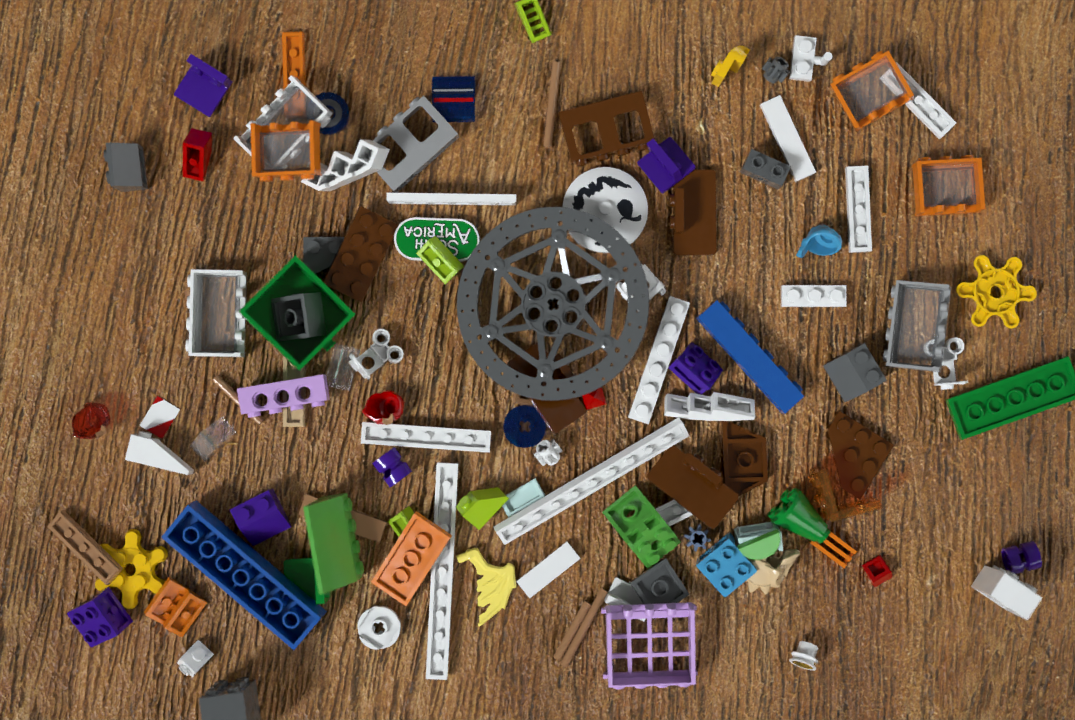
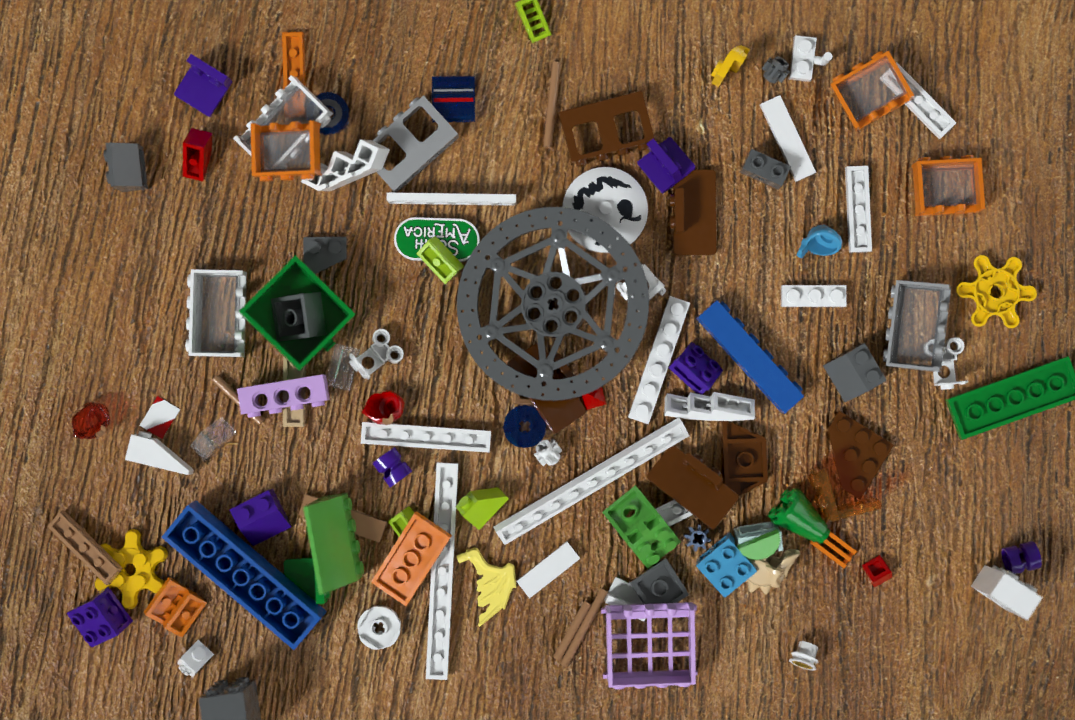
reddish brown plate [323,206,399,302] -> none
light aqua tile [502,478,546,518] -> none

